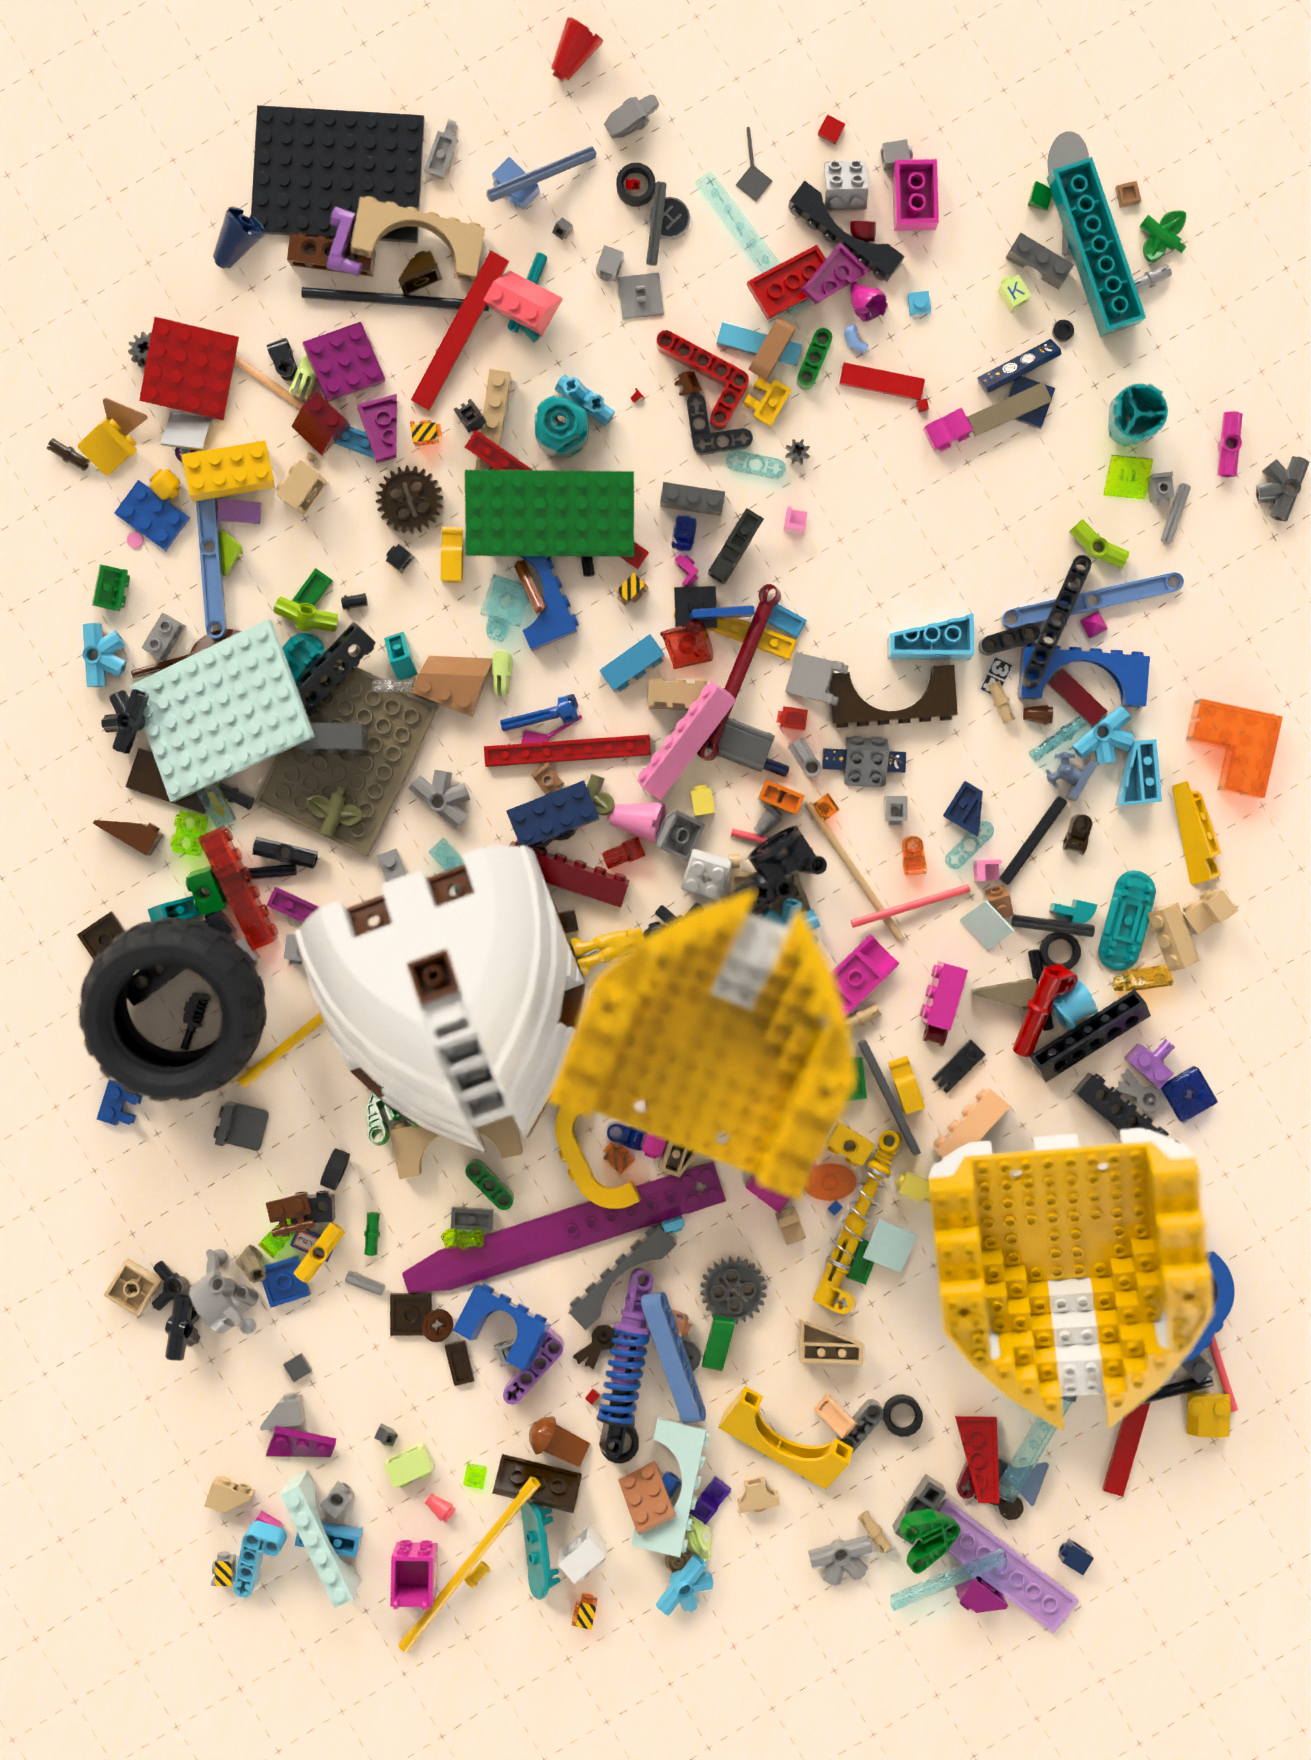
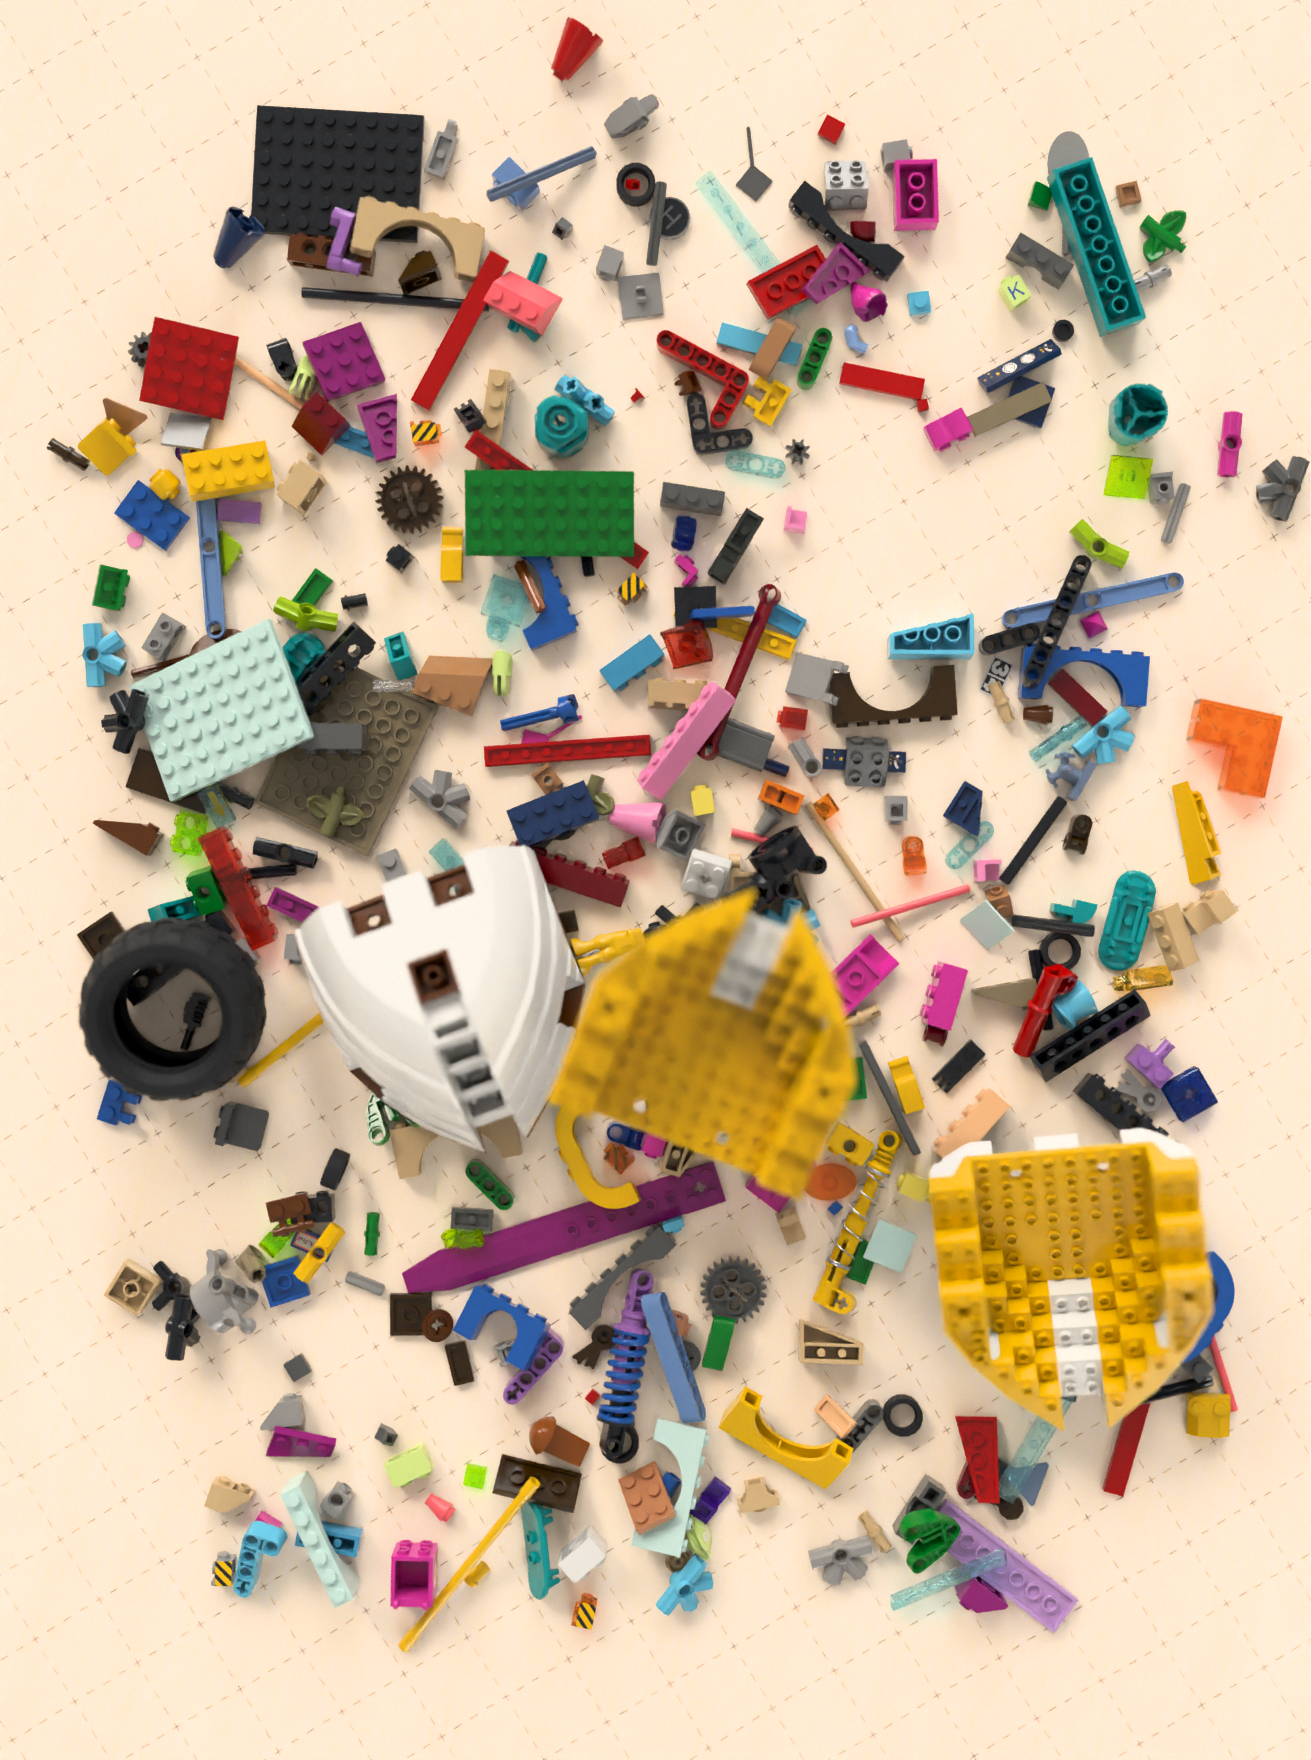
dark blue brick [1058,1538,1094,1575] -> none
medium azure wedge [1115,739,1162,806] -> none

